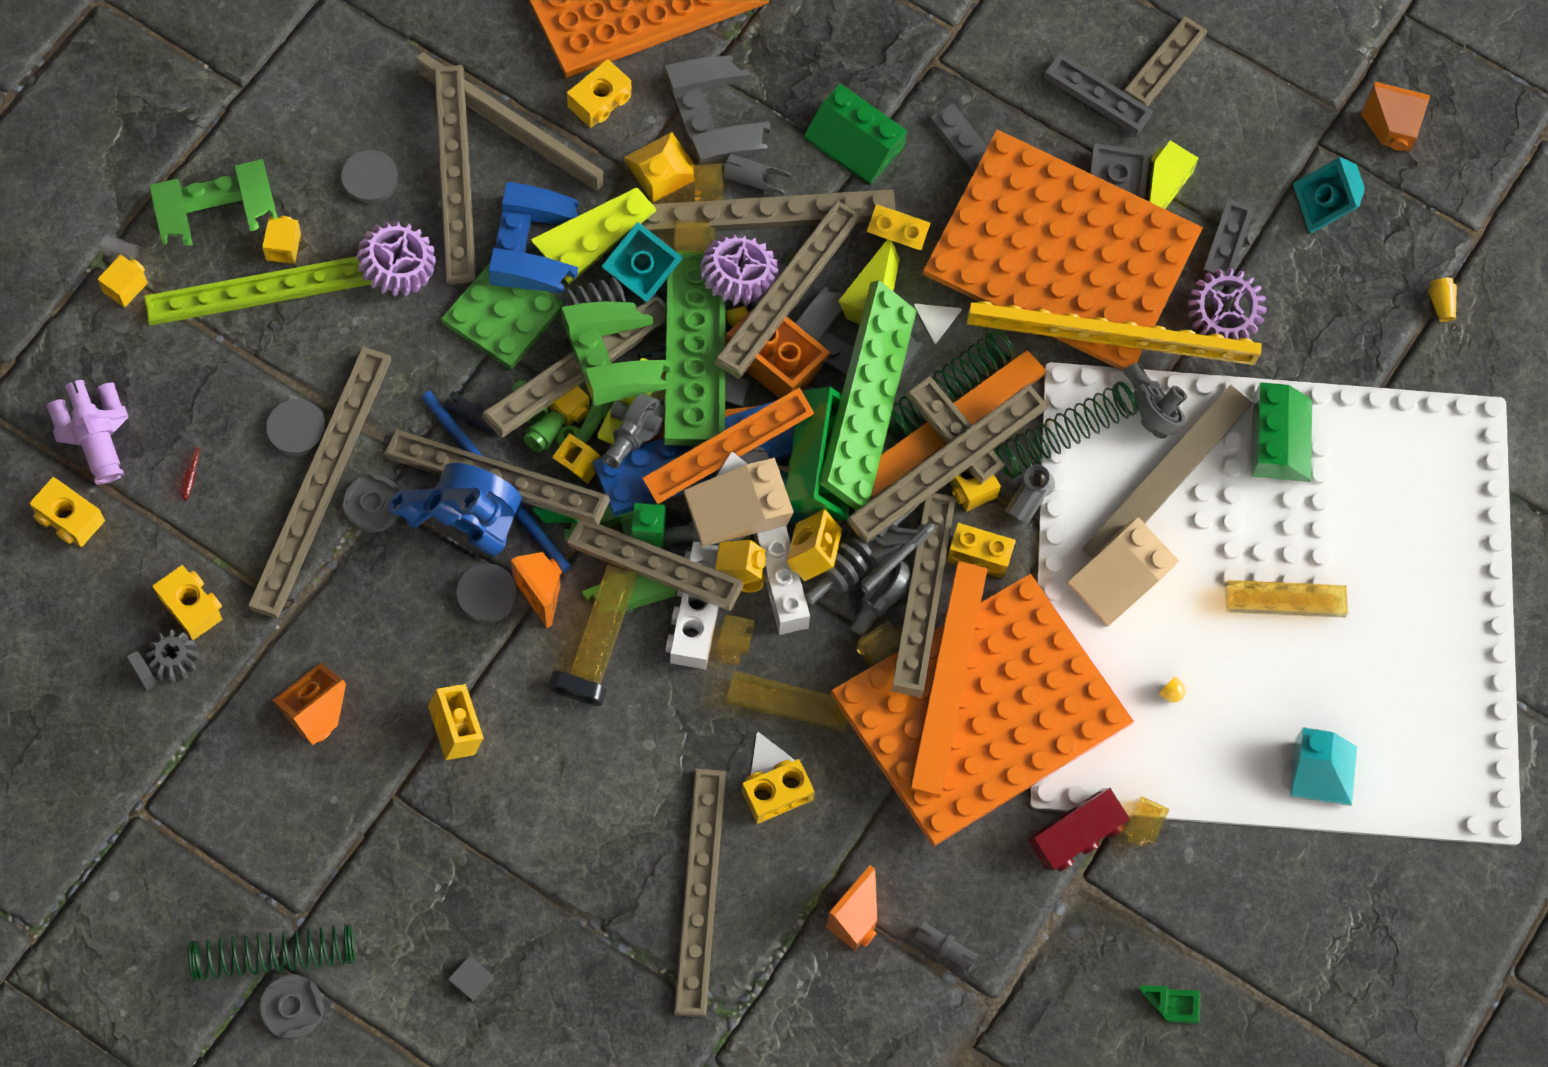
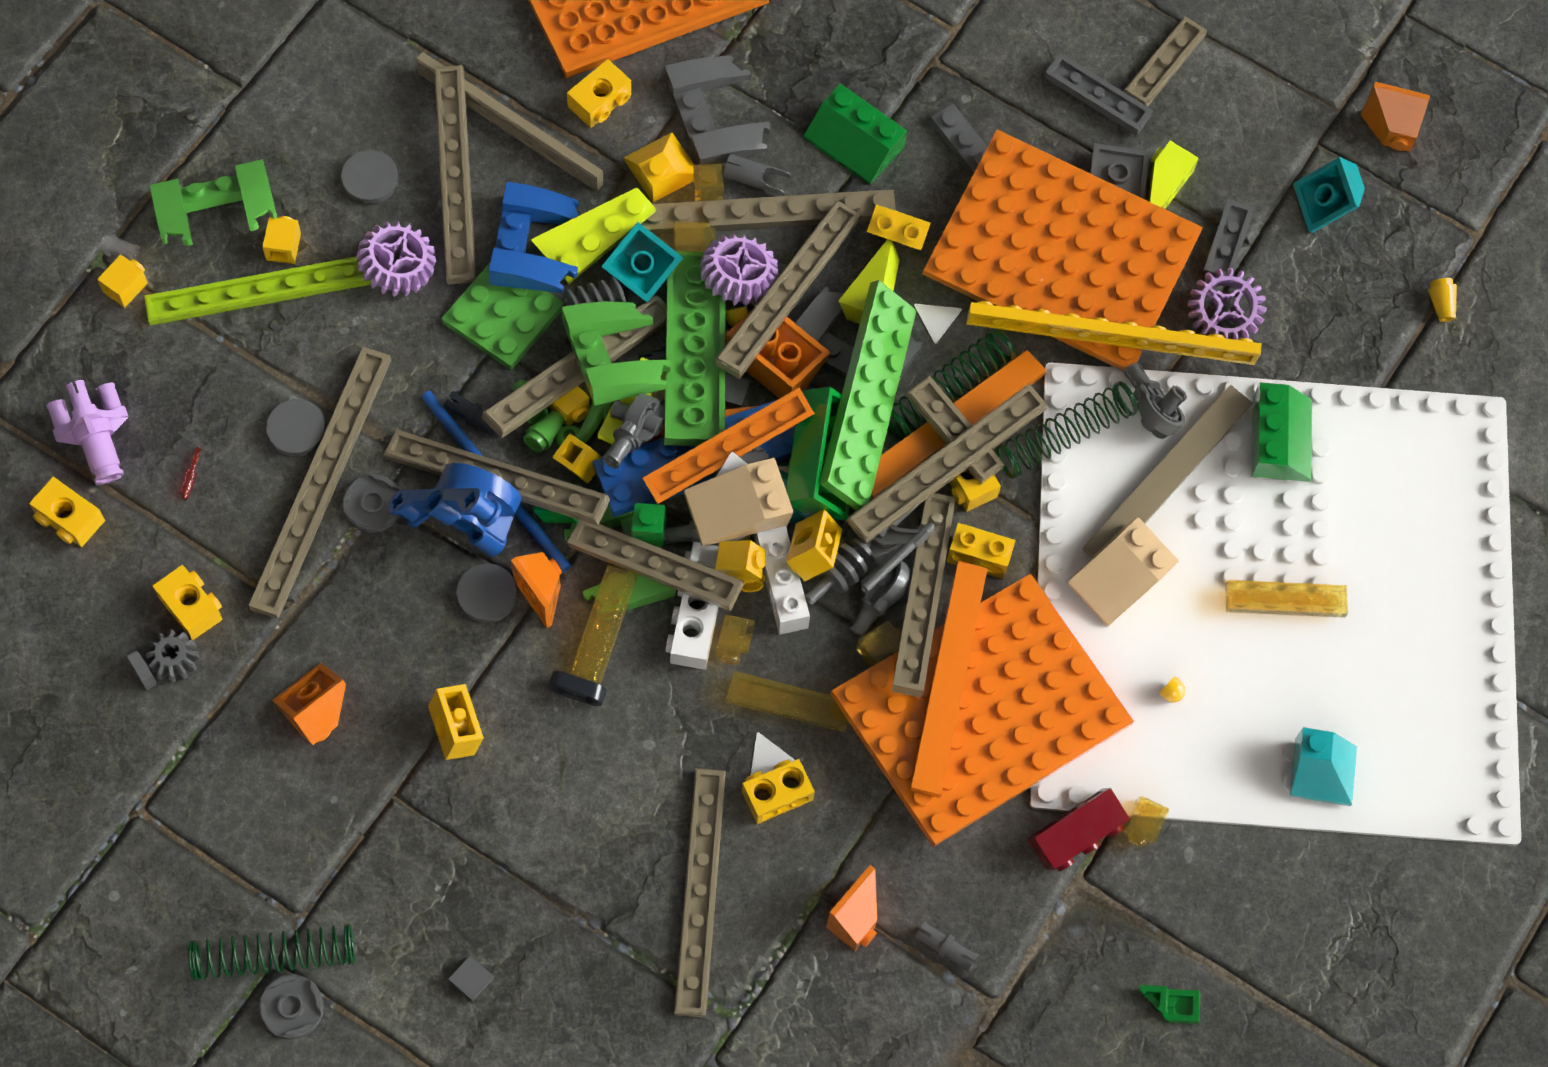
dark grey piece [1004,464,1055,525] -> none

